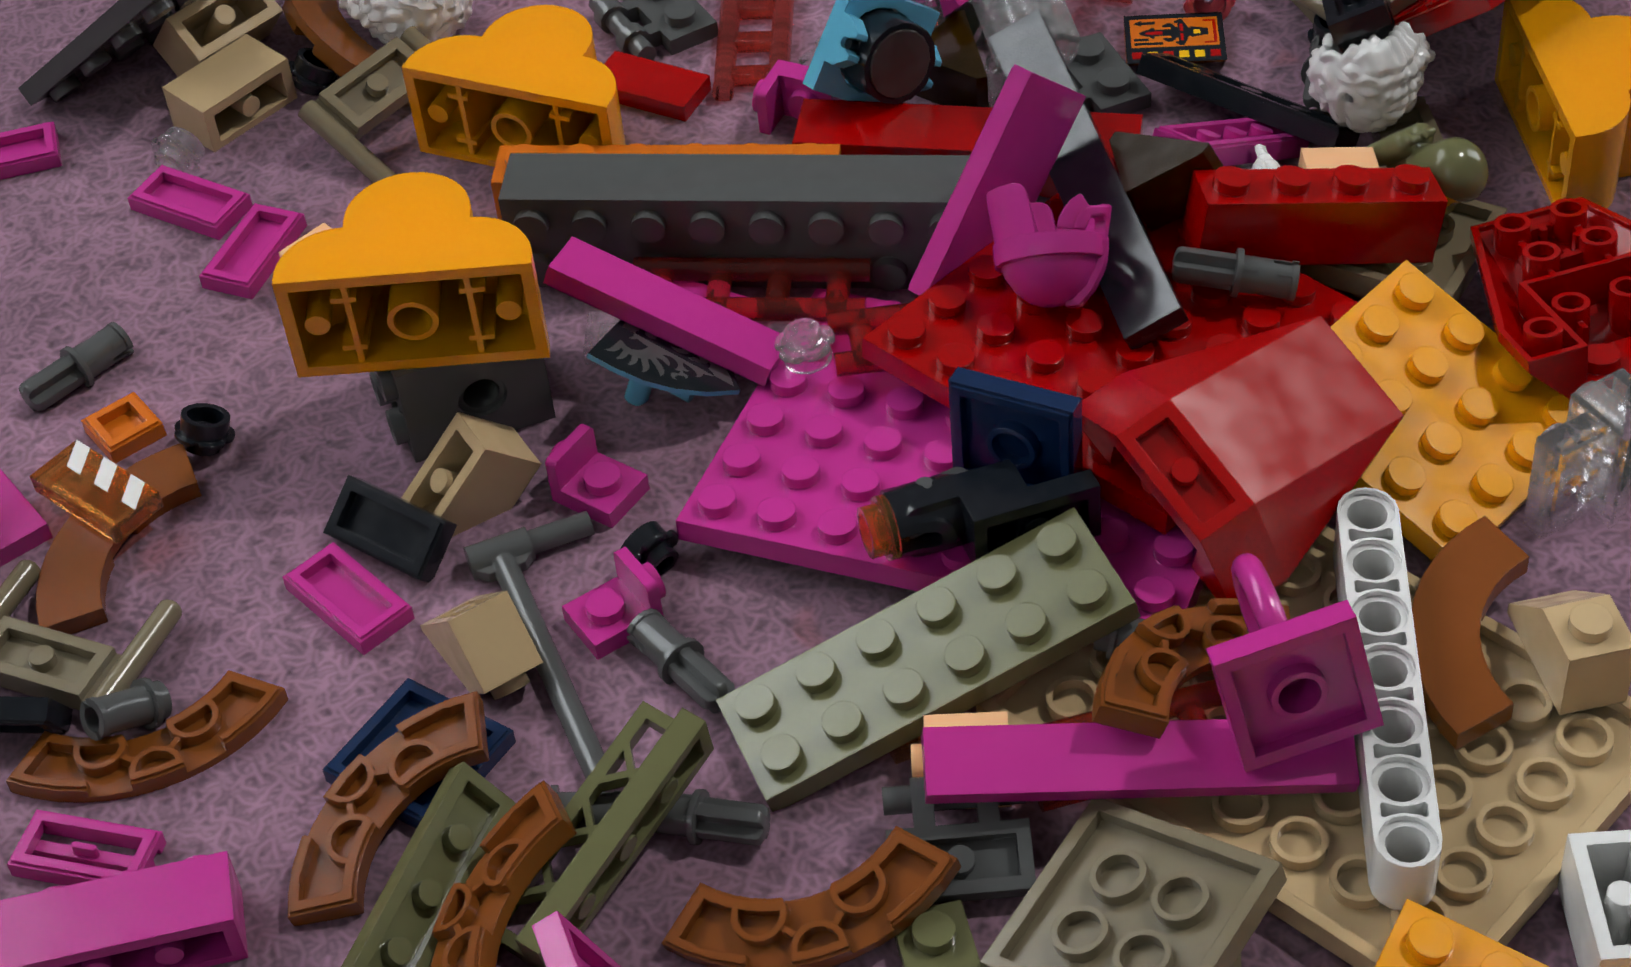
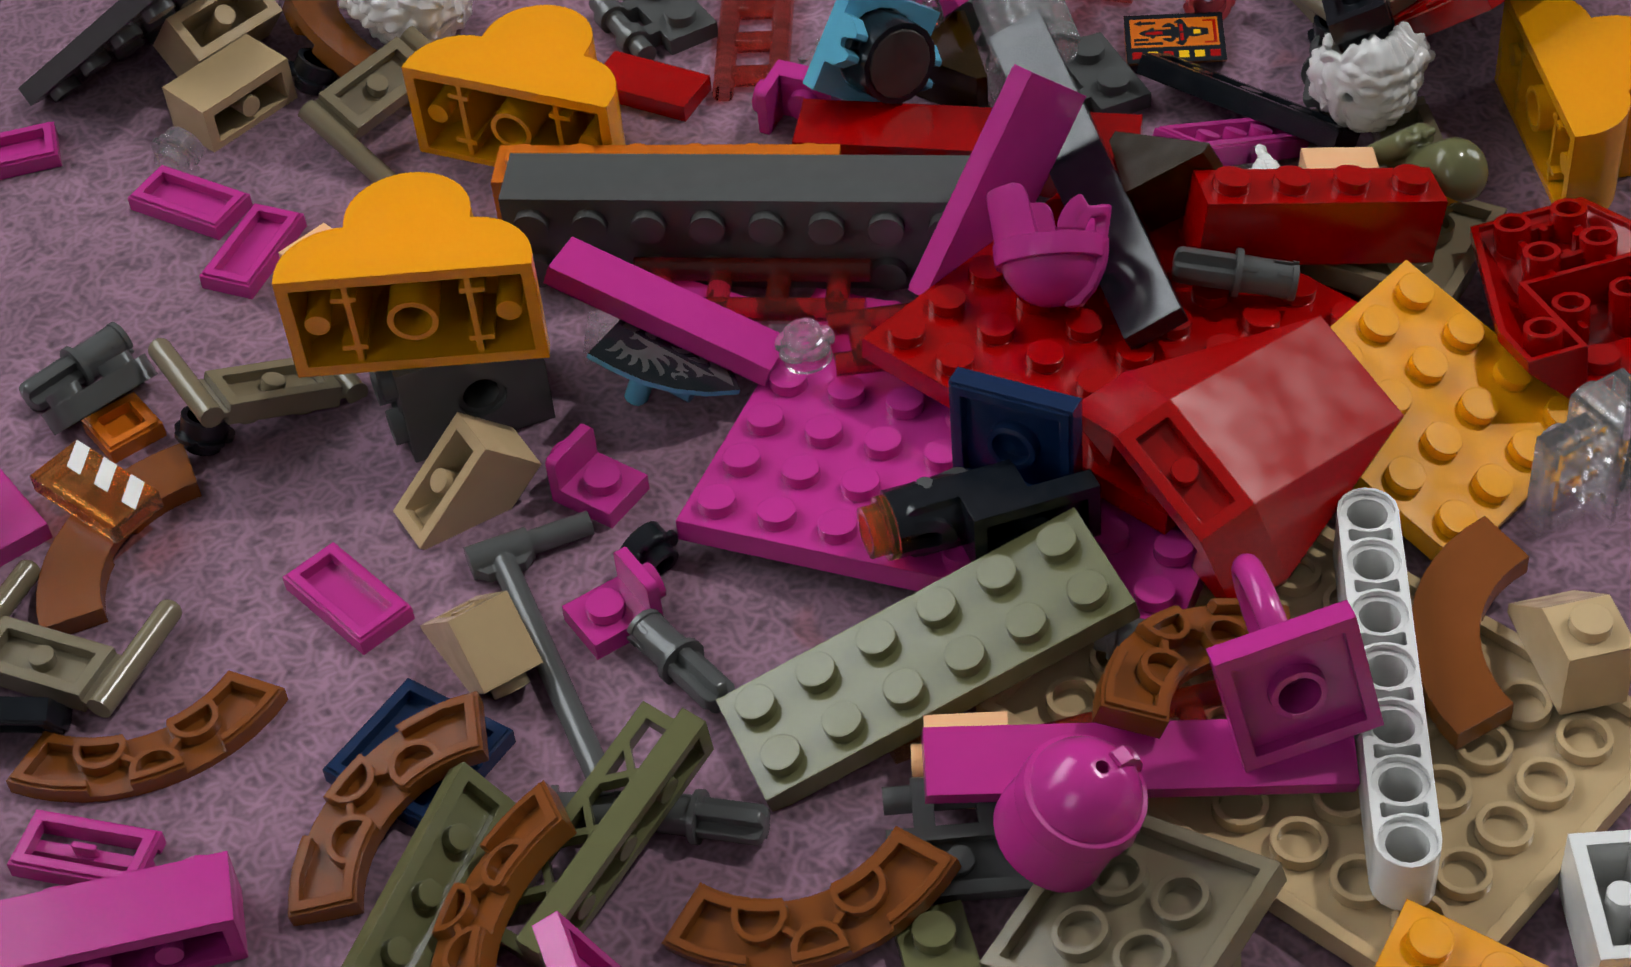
dark grey pin [79,677,172,741] -> none
black tile [323,475,457,583] -> none
none -> dark grey plate [41,350,158,436]
none -> dark tan plate [148,338,368,428]
none -> dark pink helmet [993,734,1148,893]

